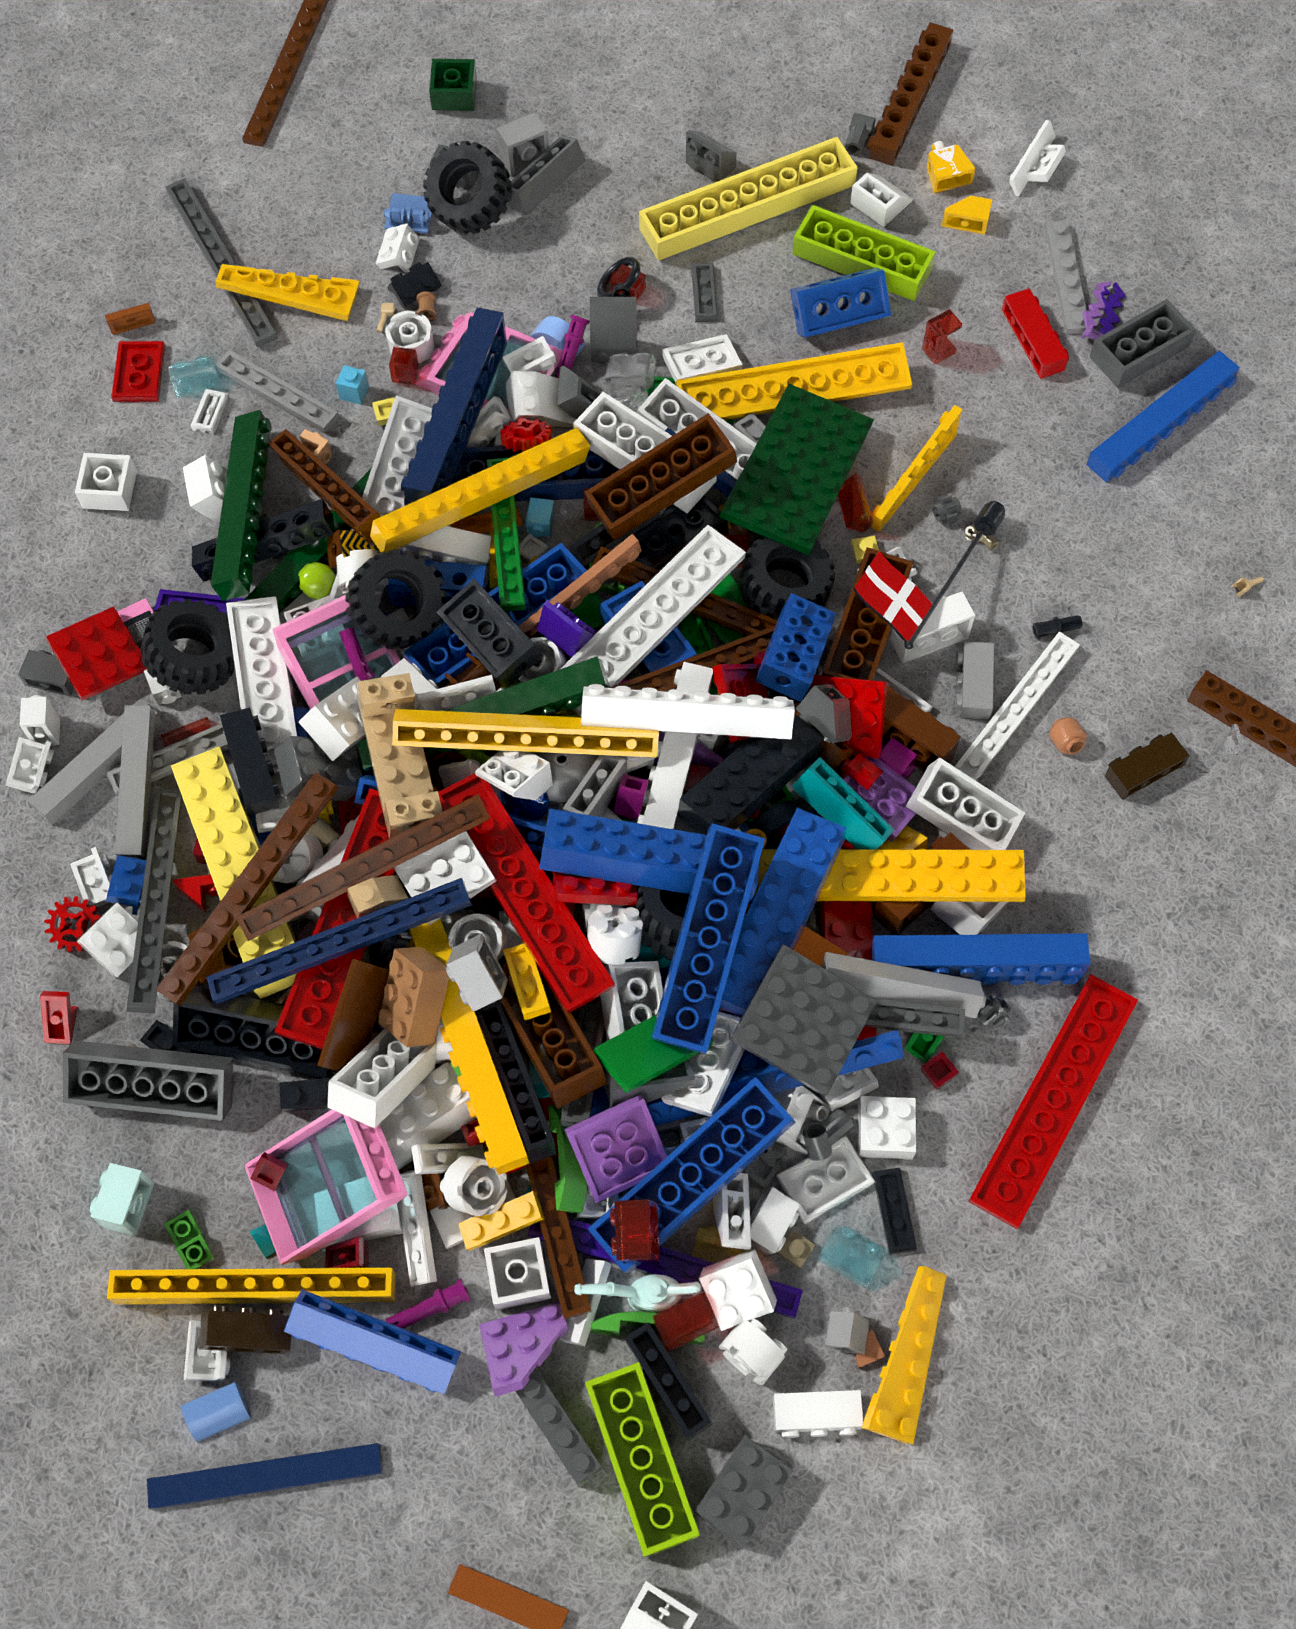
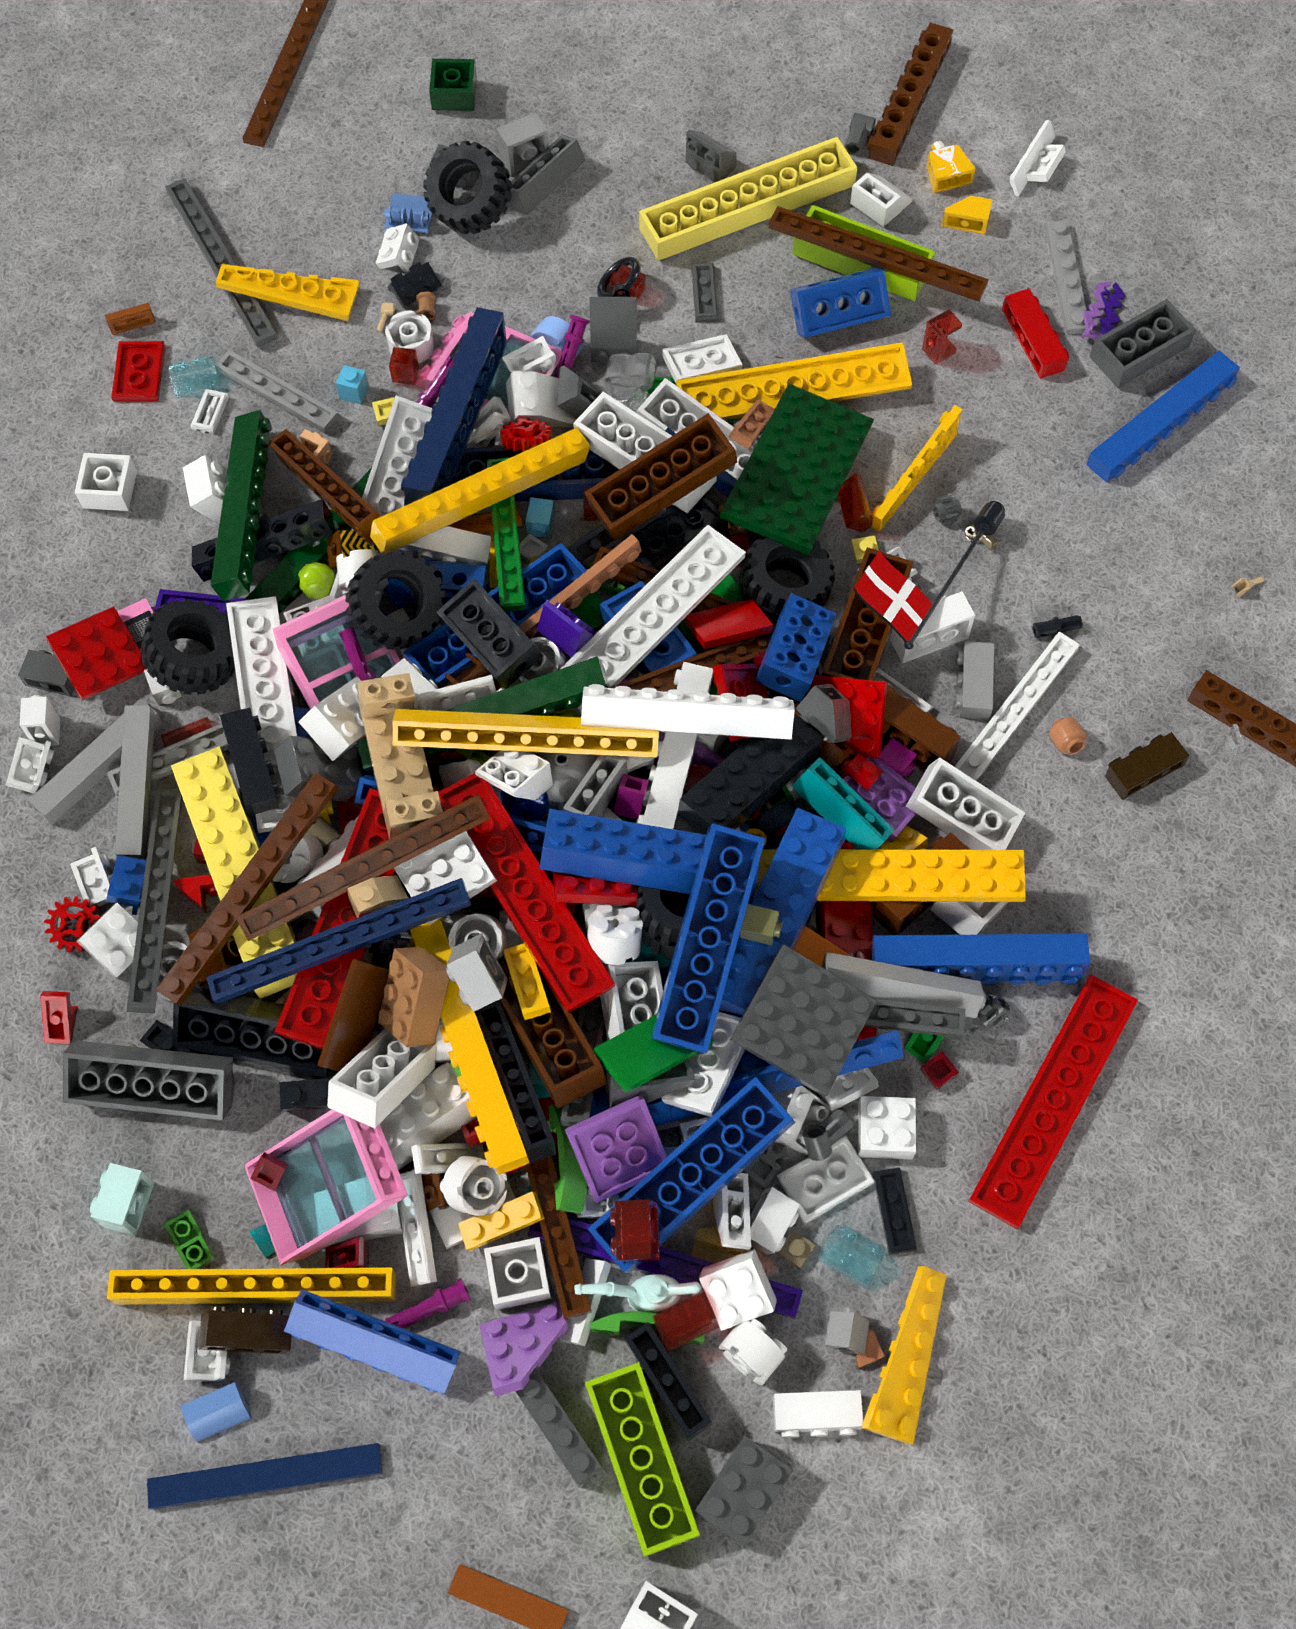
none -> magenta pin [416,356,454,408]
none -> red tile [685,599,773,649]
none -> nougat tile [729,399,775,450]
none -> olive brick [740,904,783,945]
none -> reddish brown plate [768,206,989,302]

